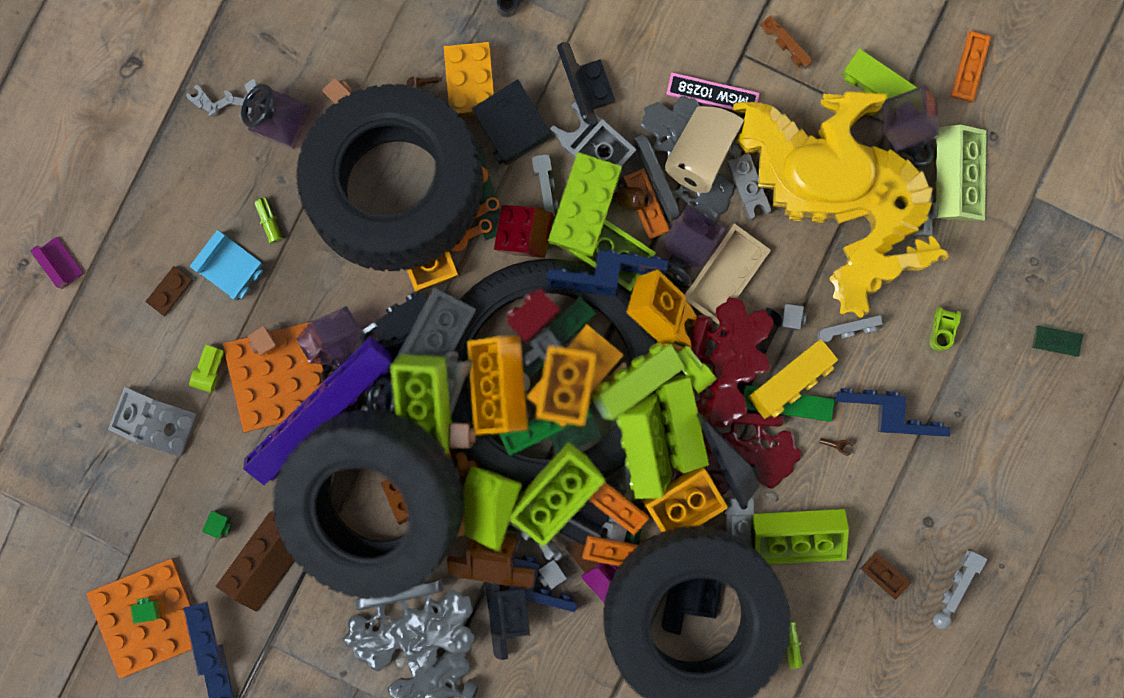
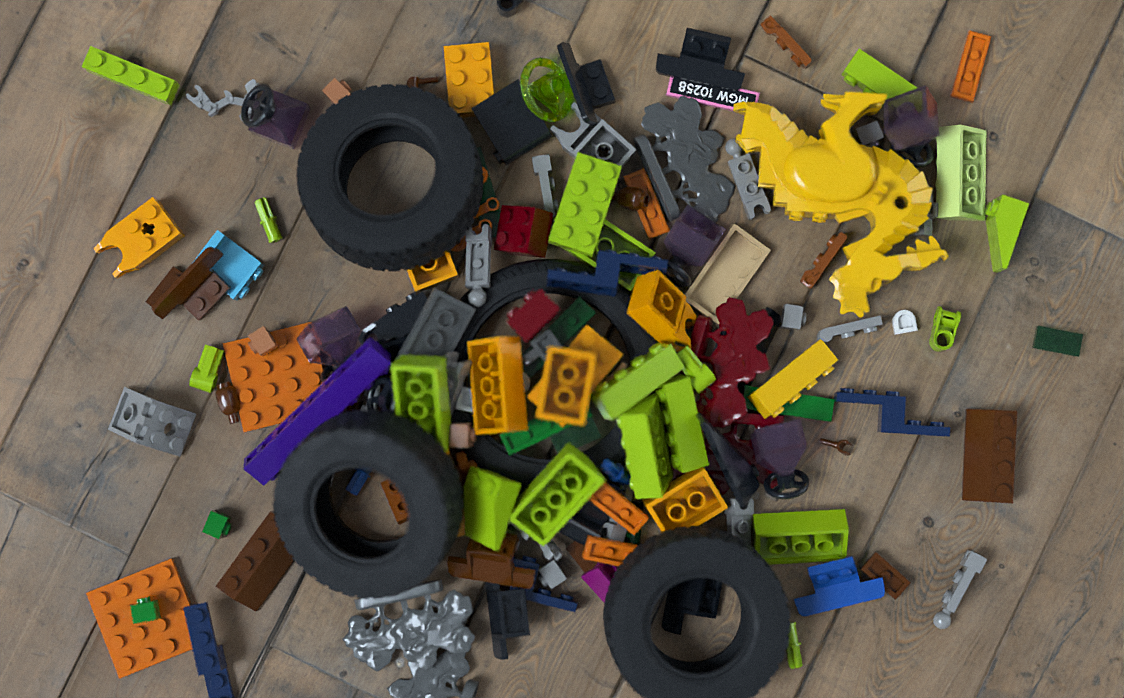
magenta panel [30,237,83,289] -> none
tan piece [665,106,744,193] -> none
none -> lime brick [82,46,180,106]
none -> light orange brick [93,197,185,279]
none -> reddish brown plate [152,247,231,321]
none -> reddish brown plant [215,382,240,424]
none -> blue axle [346,467,372,495]
none -> white tile [455,386,473,413]
none -> light grey plate [465,224,492,307]
none -> clear neon green piece [520,57,573,122]
none -> blue axle [600,459,631,486]
none -> black plate [656,27,745,92]
none -> clear purple piece [750,419,810,499]
none -> blue plate [794,556,885,616]
none -> dark orange hinge [800,232,848,289]
none -> light grey plate [853,121,884,148]
none -> white tile [892,310,918,335]
none -> reddish brown slope [962,409,1017,503]
none -> lime slope [985,194,1029,273]

